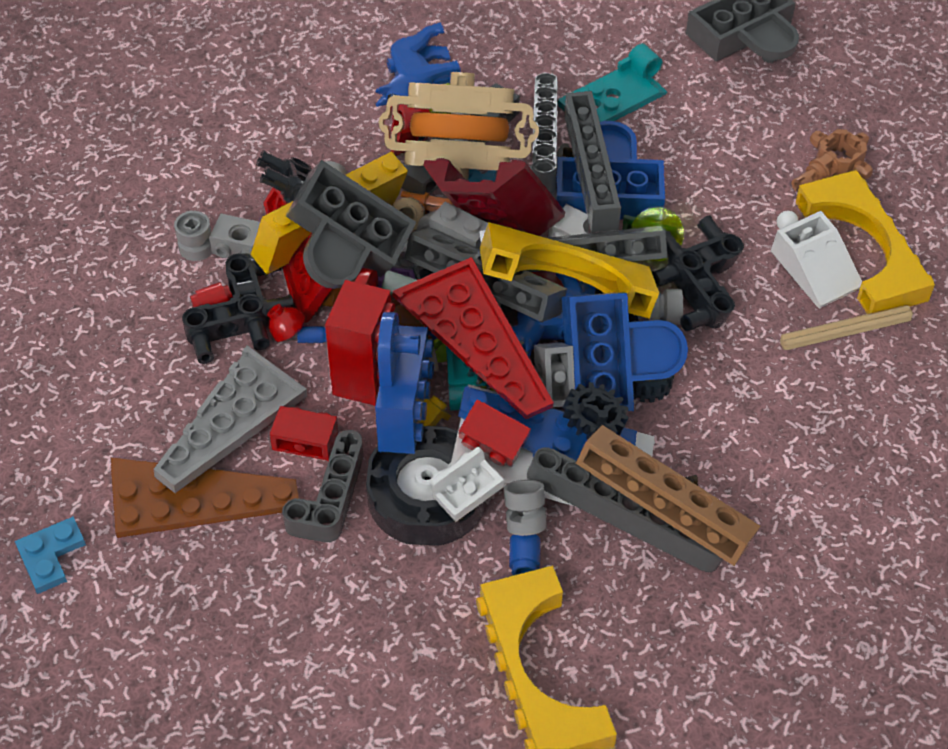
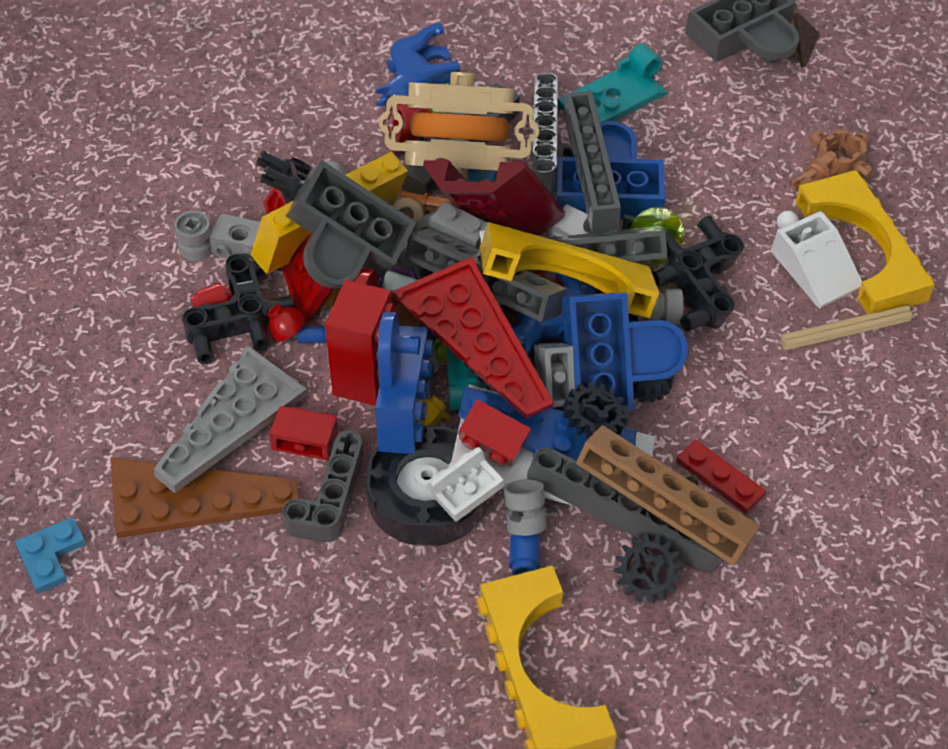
none -> black gear [614,534,684,604]
none -> red plate [676,439,766,514]
none -> dark brown piece [793,13,819,67]

